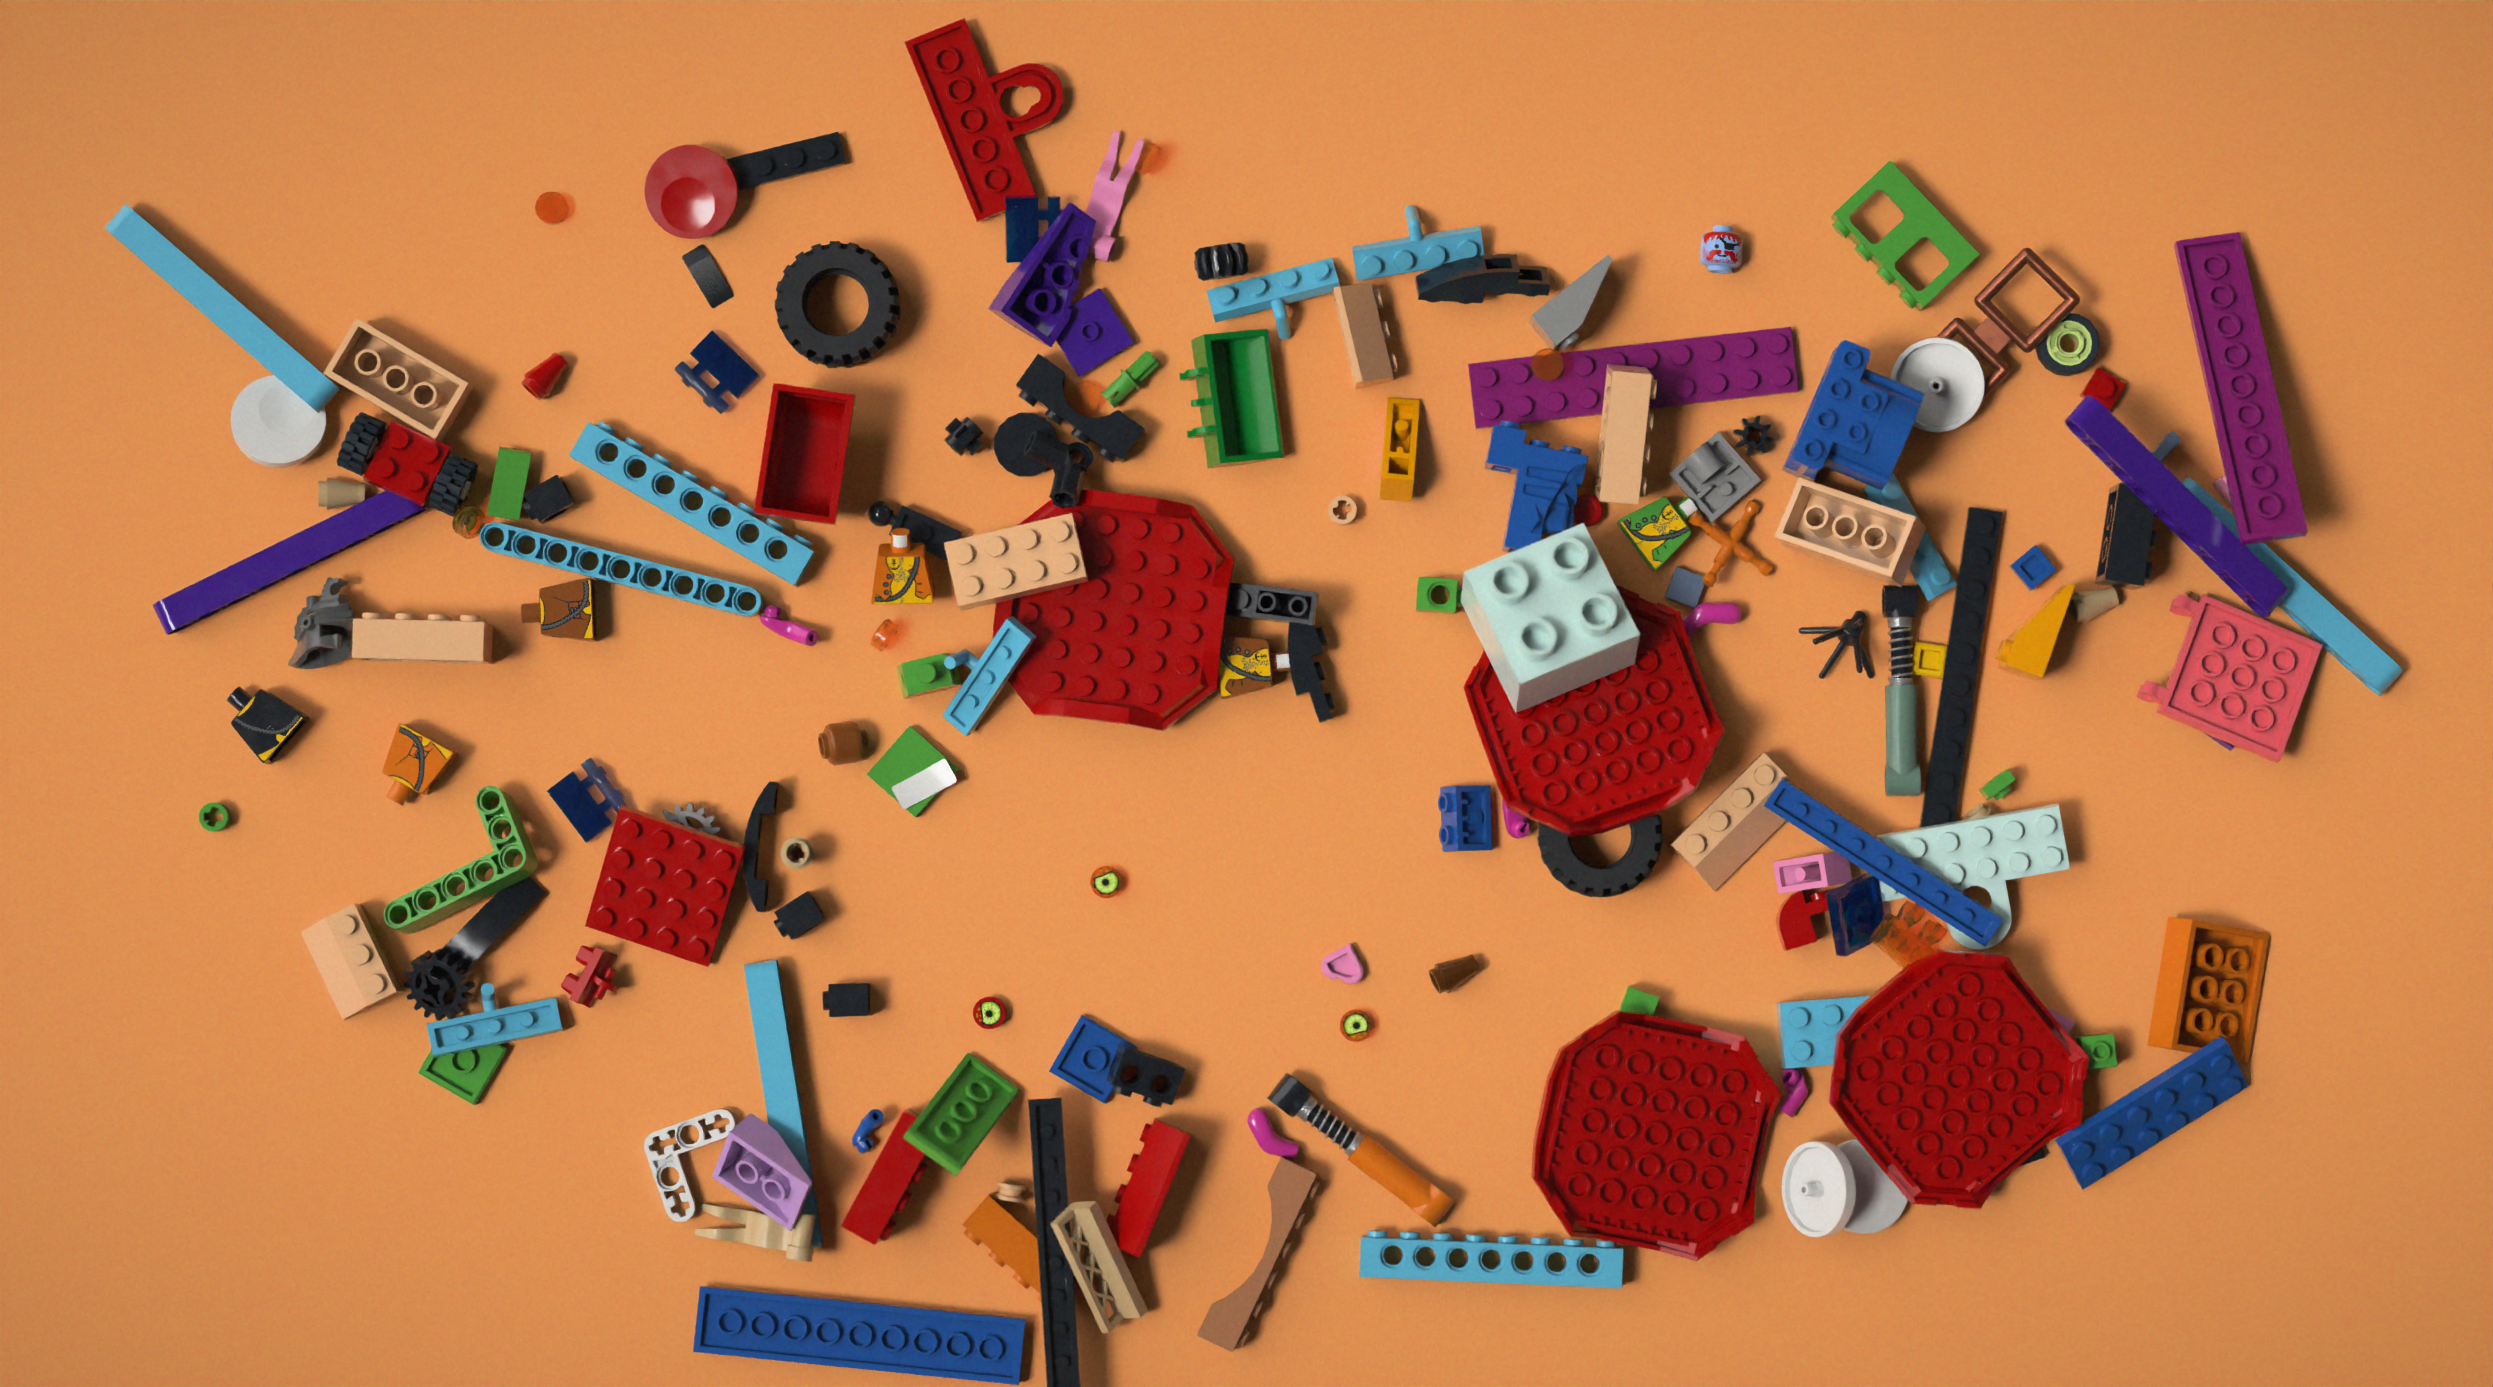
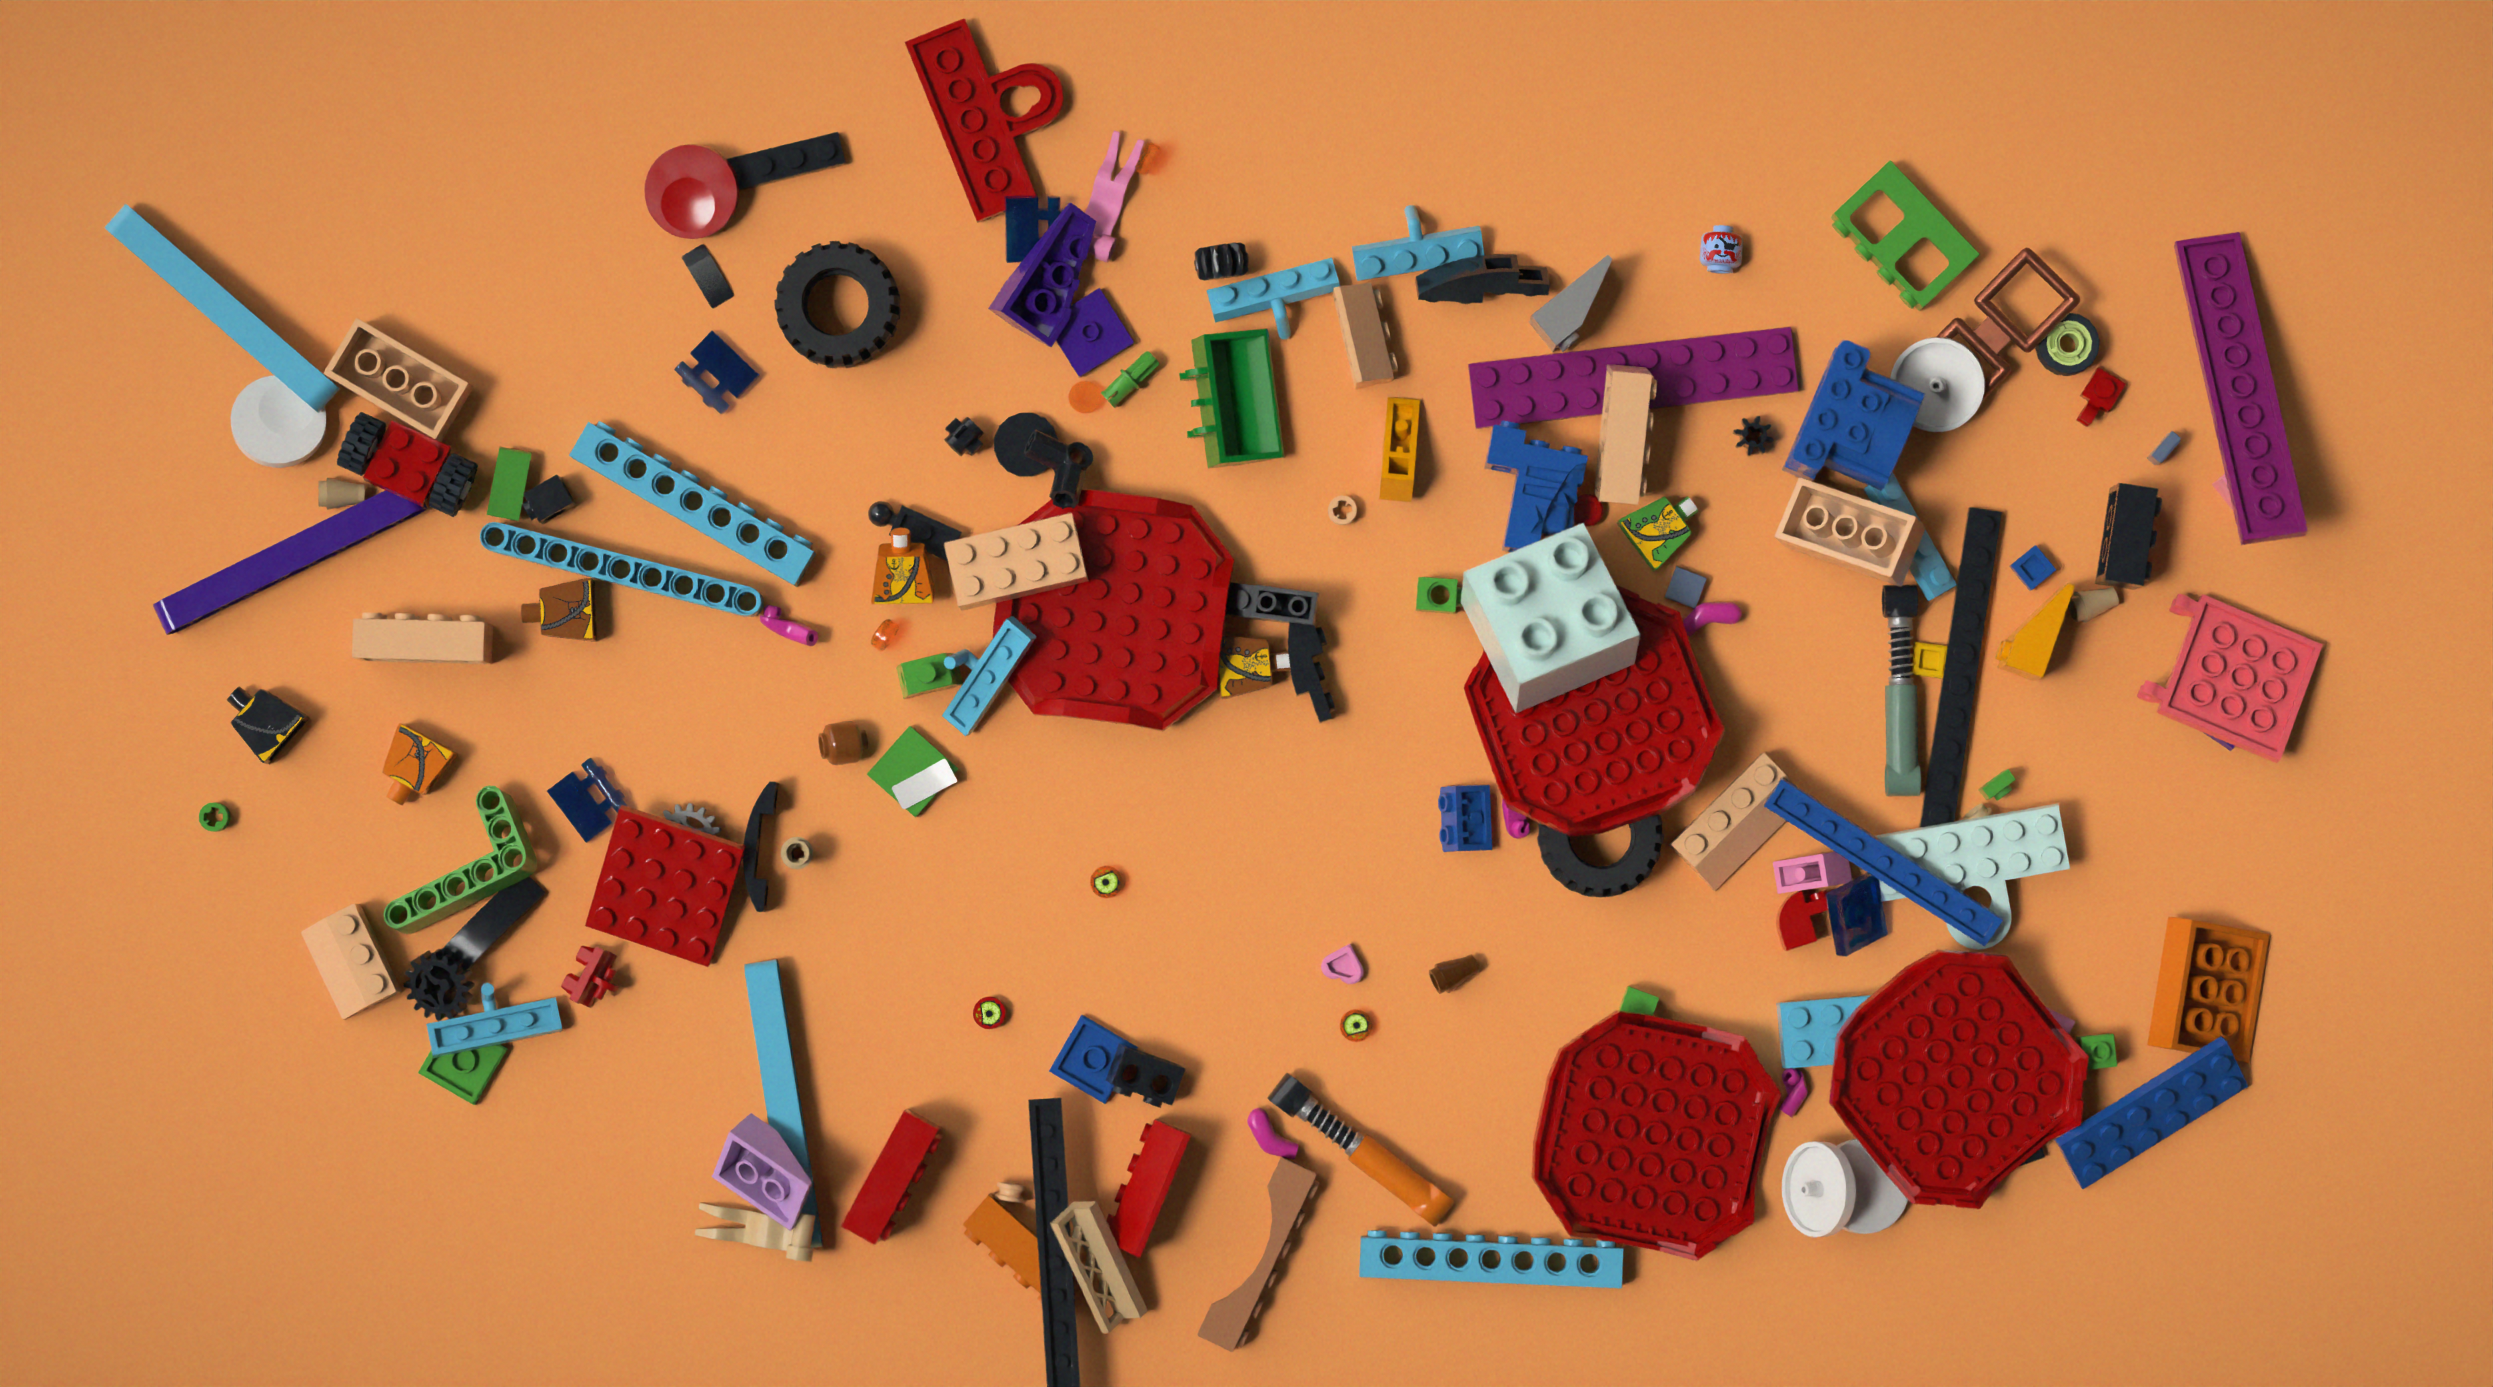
dark grey helmet [288,577,354,669] -> none
clear orange tile [452,505,485,539] -> none
red cone [521,352,569,400] -> none
clear orange tile [535,191,569,225] -> none
white beam [644,1109,736,1222] -> none
blue plate [693,1286,1026,1385] -> none
red container [754,383,856,526] -> none
black brick [773,891,827,940] -> none
black brick [823,983,871,1017] -> none
blue arm [852,1109,884,1154] -> none
bright green tile [903,1053,1021,1176] -> none
black arch [1016,353,1145,463] -> none
clear orange tile [1531,348,1564,382] -> none
light grey plate [1668,431,1761,523] -> none
orange piece [1688,501,1773,587] -> none
black plant [1798,611,1874,679] -> none
clear orange plate [1869,901,1947,968] -> none
dark purple beam [2065,396,2289,618] -> none
medium azure beam [2182,477,2403,696] -> none

